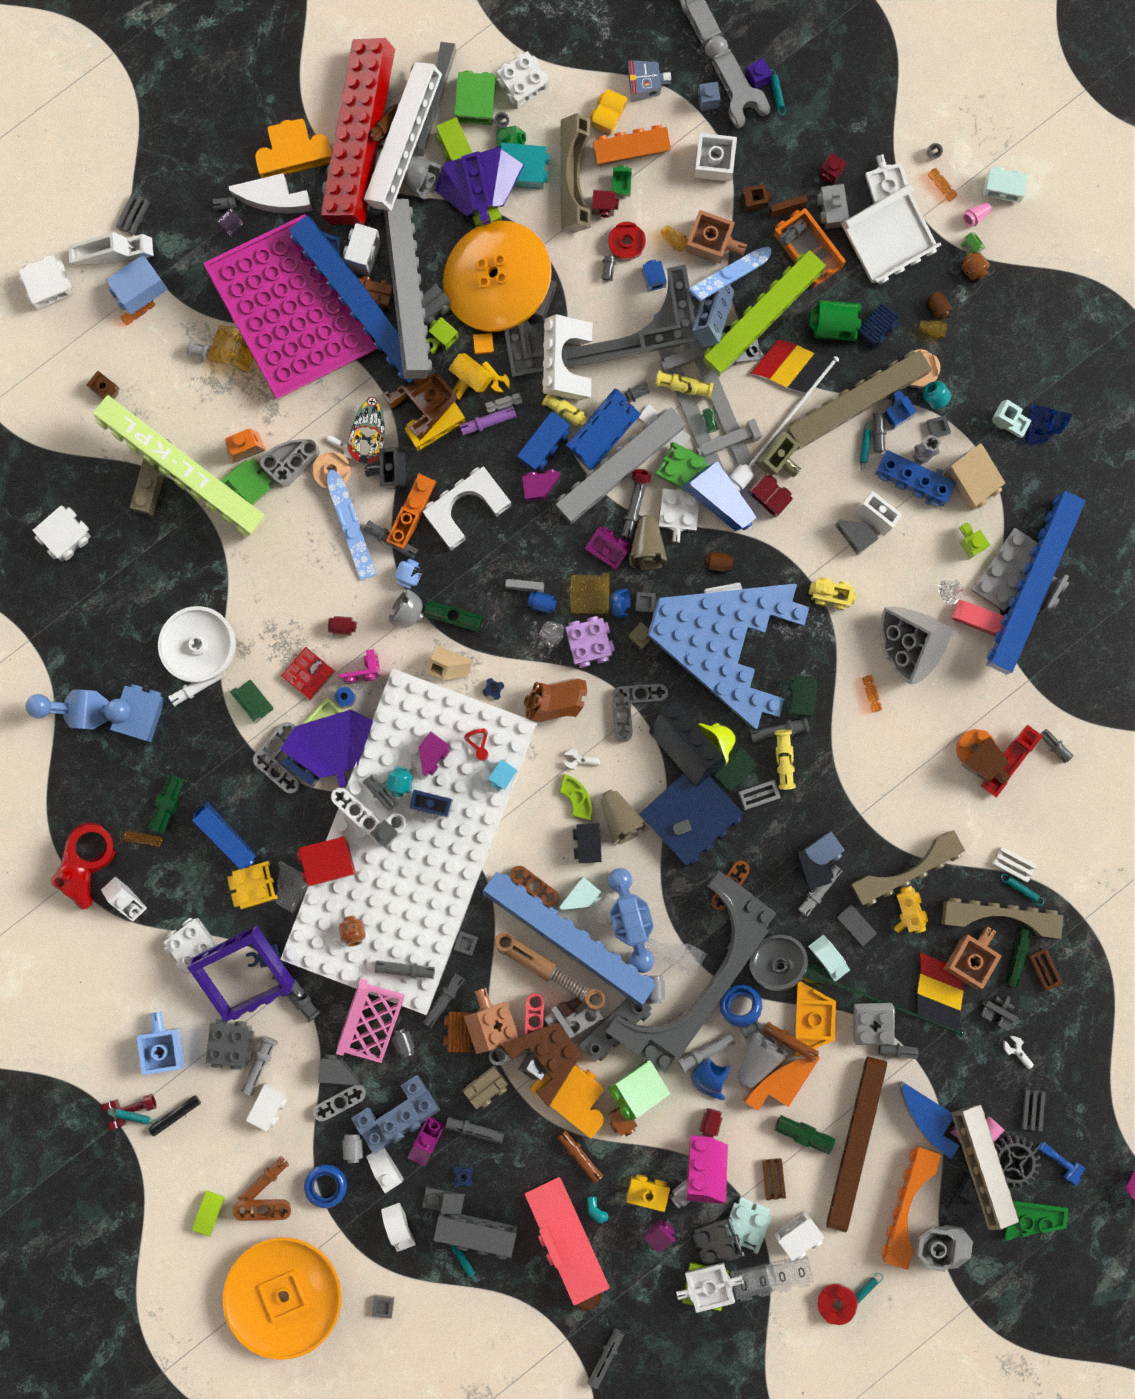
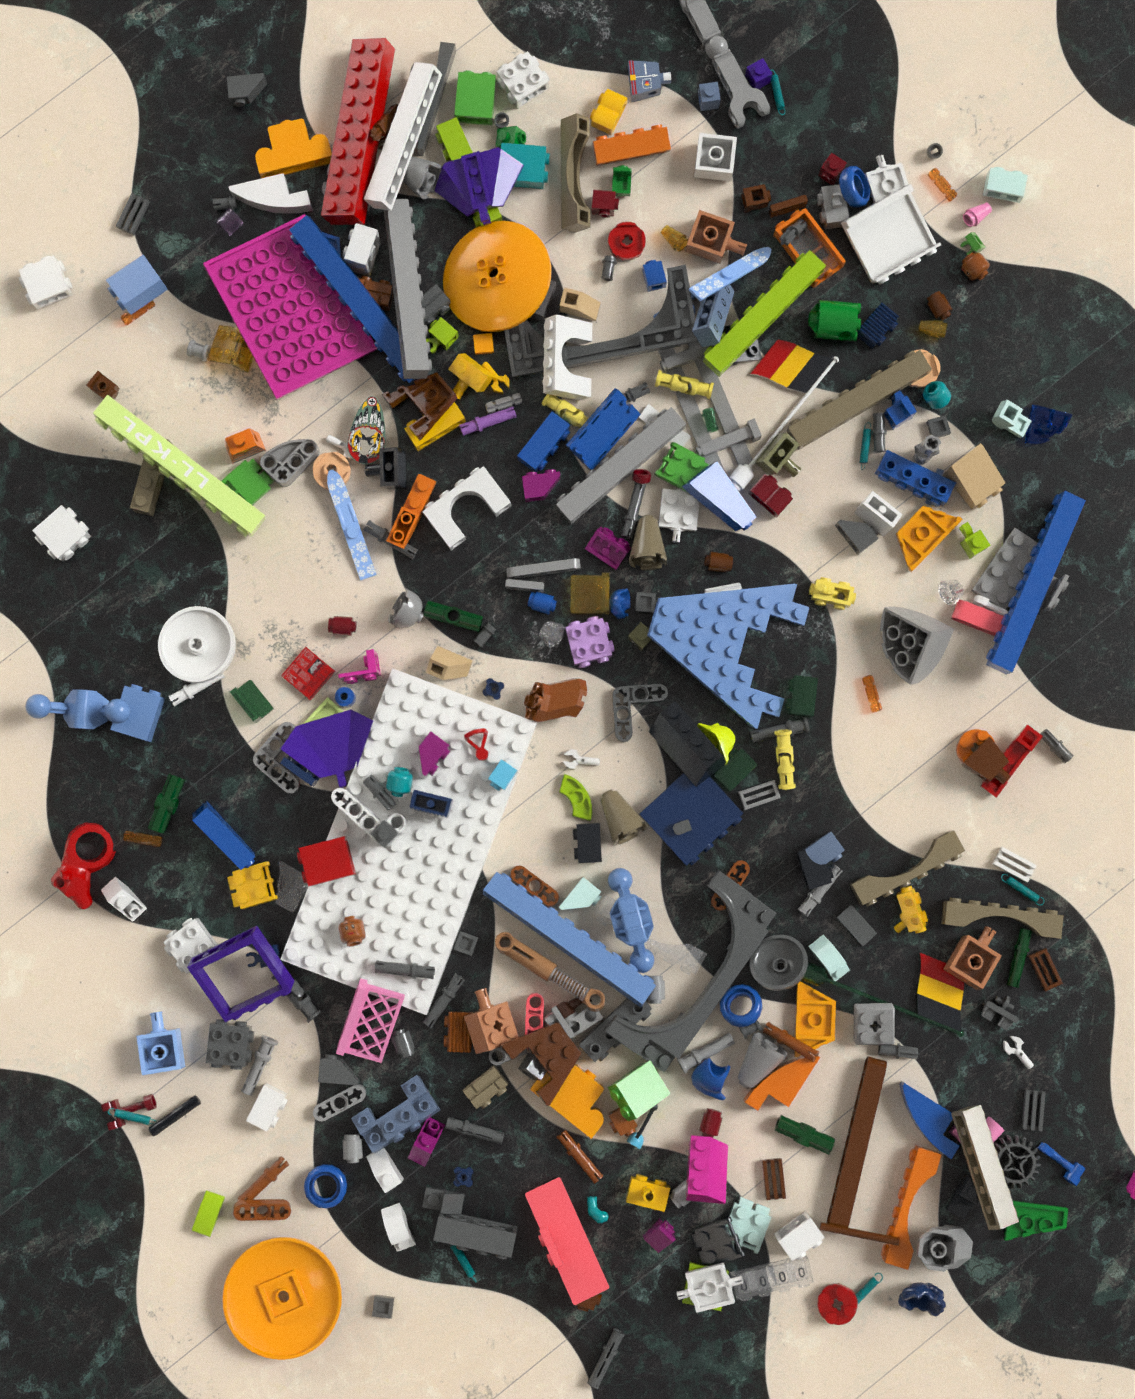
white slope [68,232,153,265] -> none
light blue head [395,559,422,588] -> none
none -> dark grey slope [227,73,267,107]
none -> dark grey pin [473,623,496,647]
none -> light grey beam [506,558,581,579]
none -> tan slope [560,287,601,321]
none -> hinge [627,1104,658,1149]
none -> reddish brown bar [819,1222,900,1246]
none -> blue wheel [839,166,870,208]
none -> light orange wing [896,506,963,572]
none -> dark blue hair [898,1282,946,1317]
none -> white bar [972,595,1008,616]

